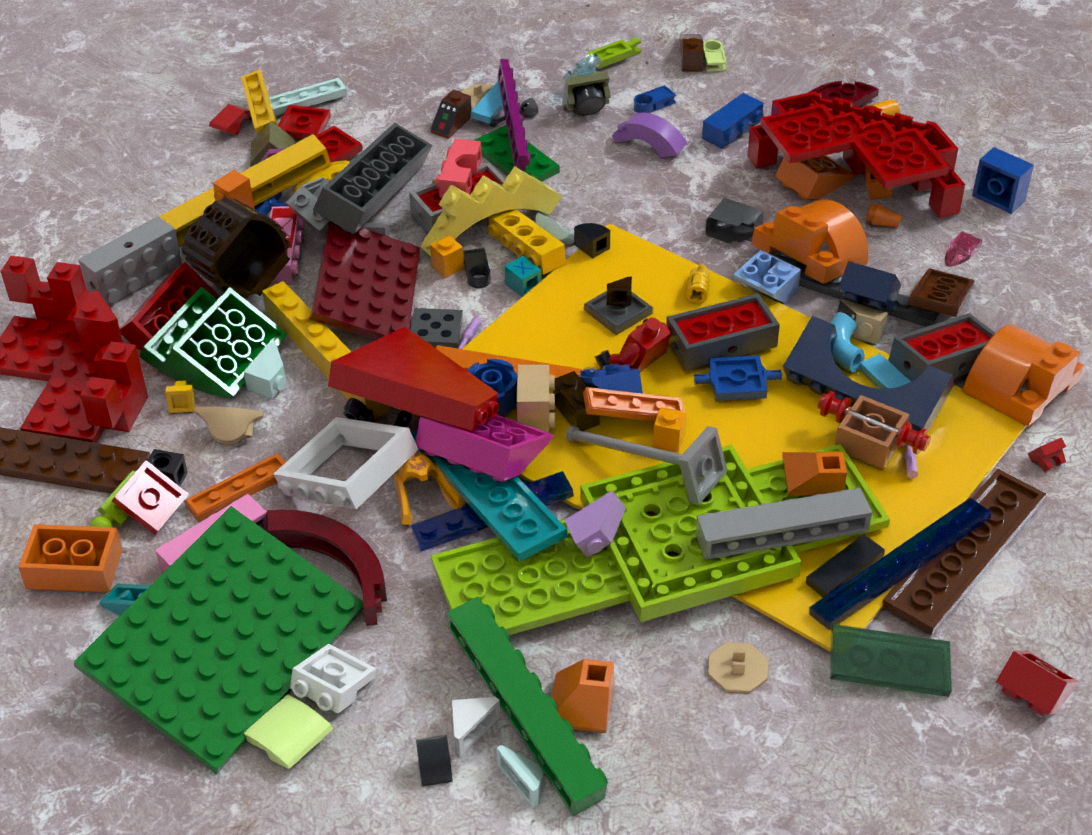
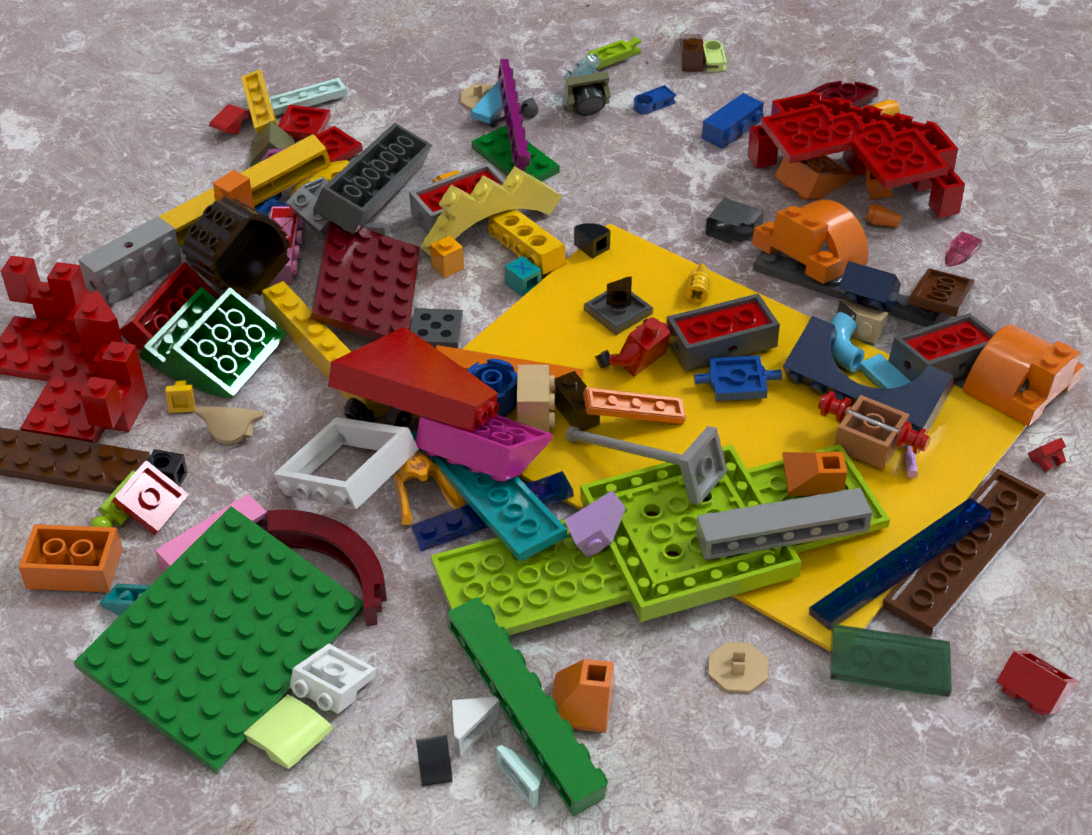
orange tile [184,453,286,523] -> none
light aqua slope [244,341,287,399] -> none
slope [431,90,472,139] -> none
coral arch [436,138,482,198] -> none
lavender piece [458,317,482,349] -> none
black piece [463,248,491,288] -> none
light aqua slope [536,213,574,244] -> none
blue slope [578,364,643,394] -> none
medium lavender arch [612,113,687,158] -> none
light orange brick [653,407,686,452] -> none
light blue slope [733,250,801,303] -> none
black tile [806,534,885,600] -> none
blue brick [972,147,1034,214] -> none

